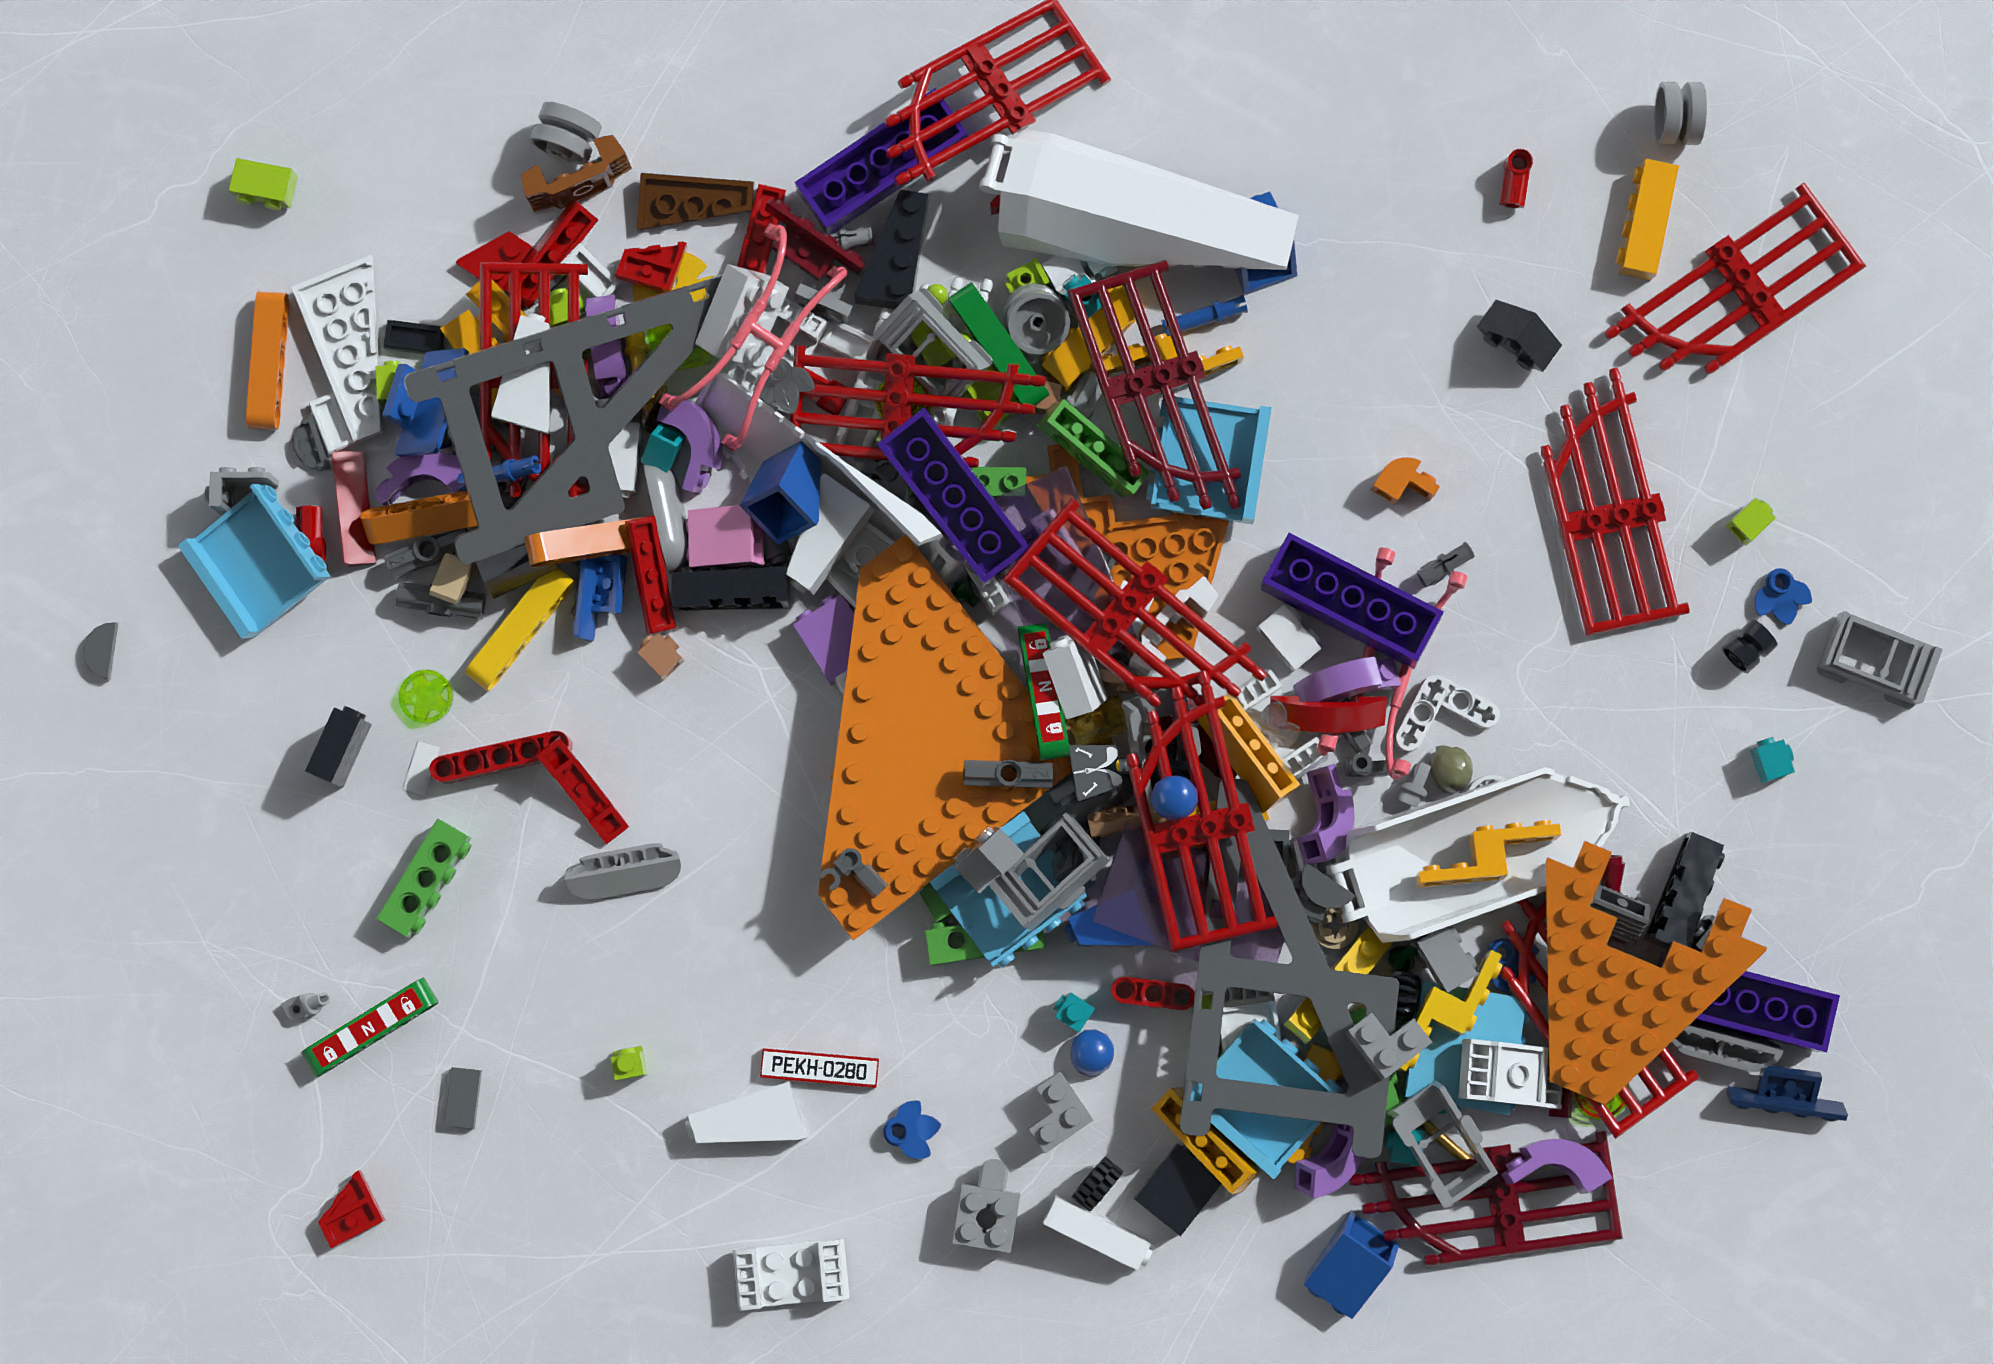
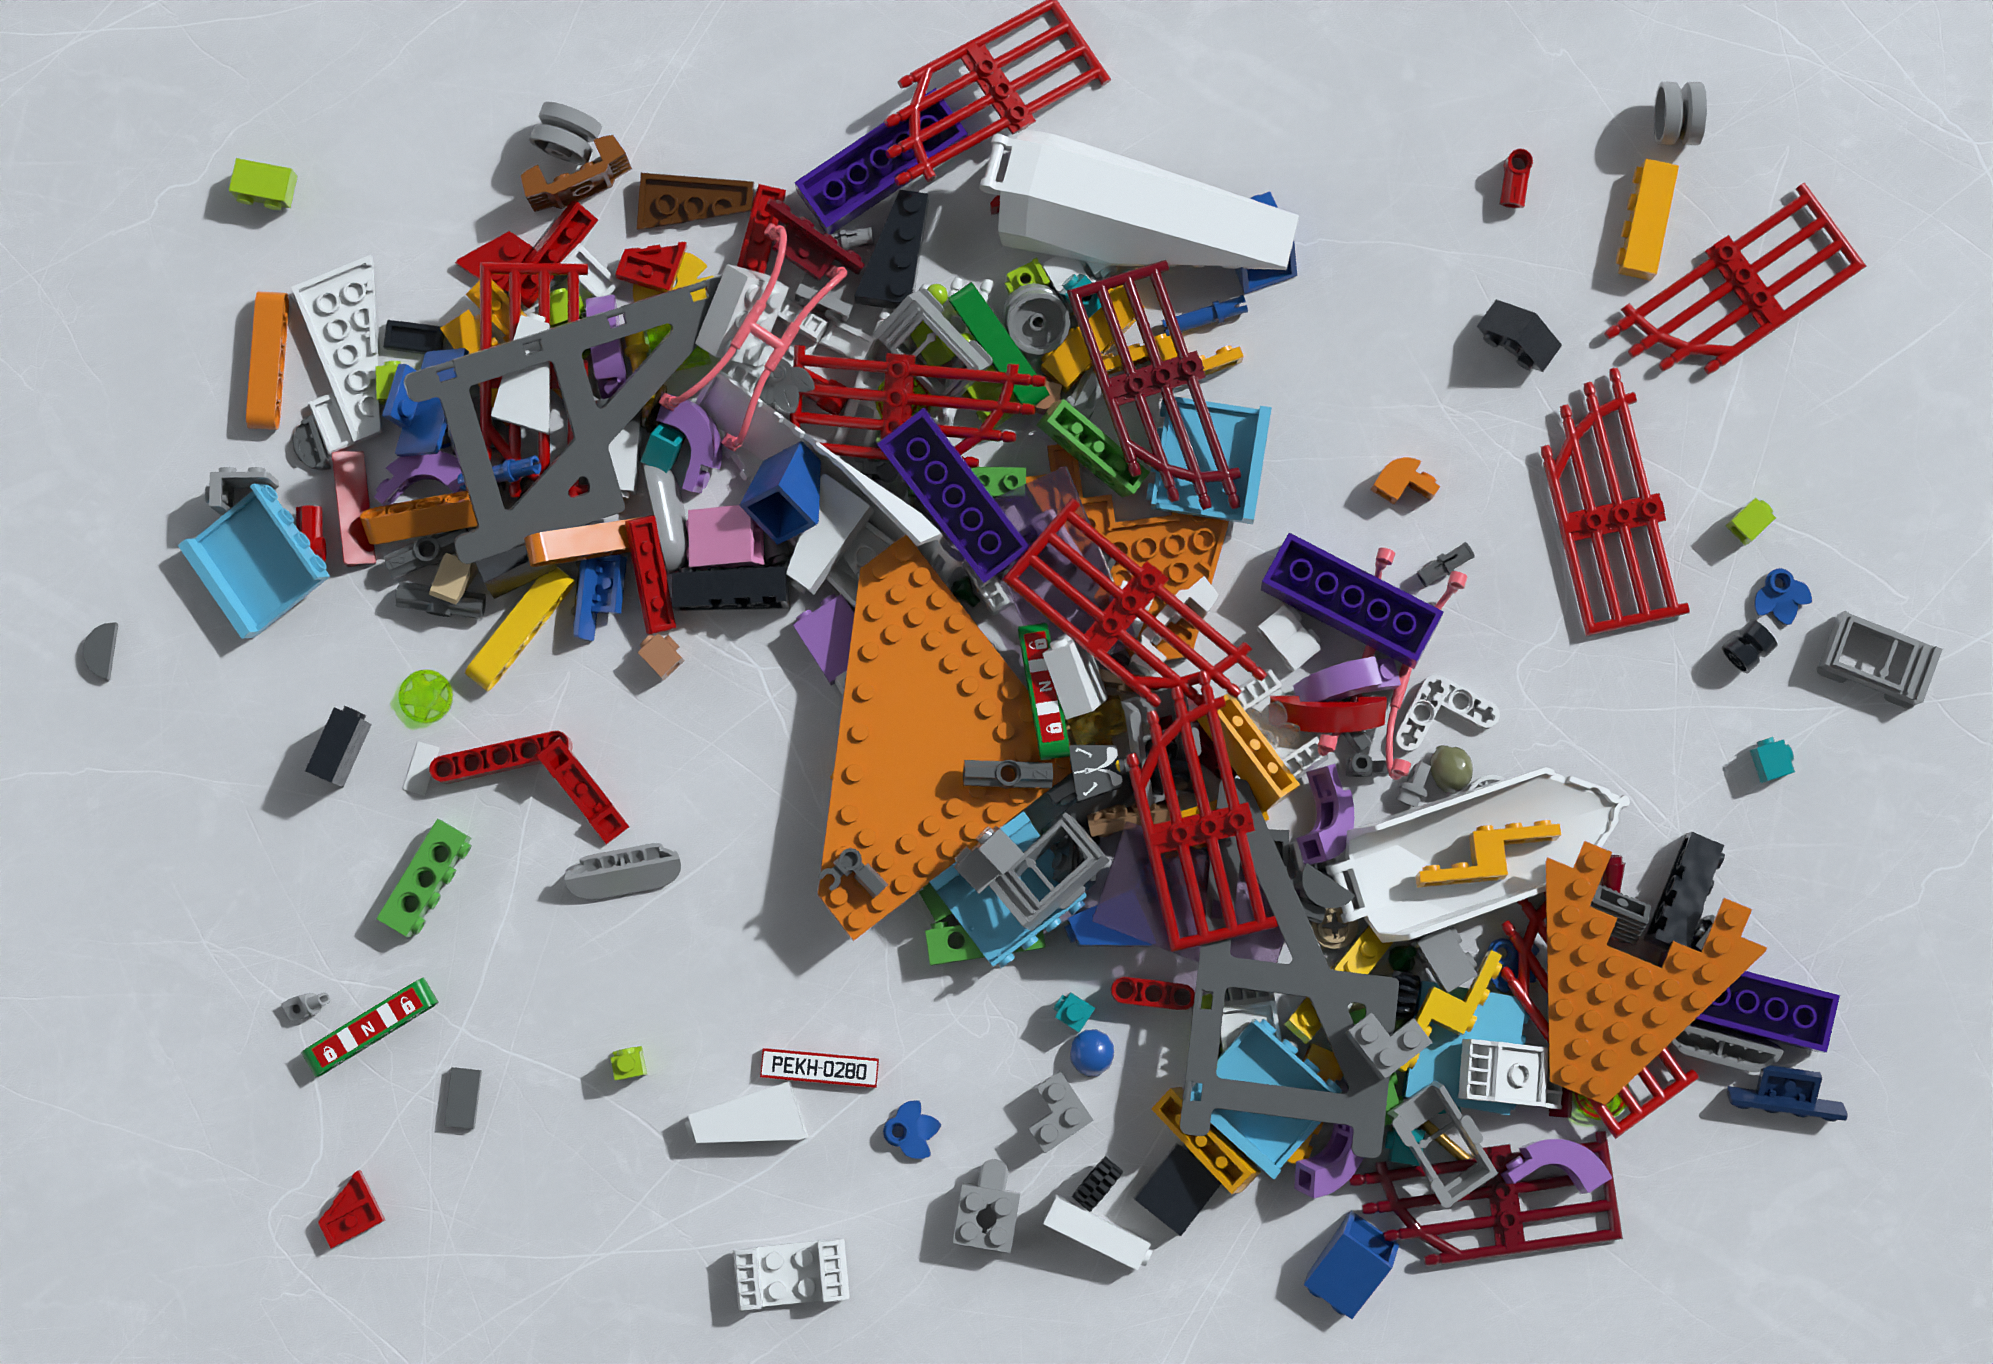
blue hair [1151,776,1198,820] -> none

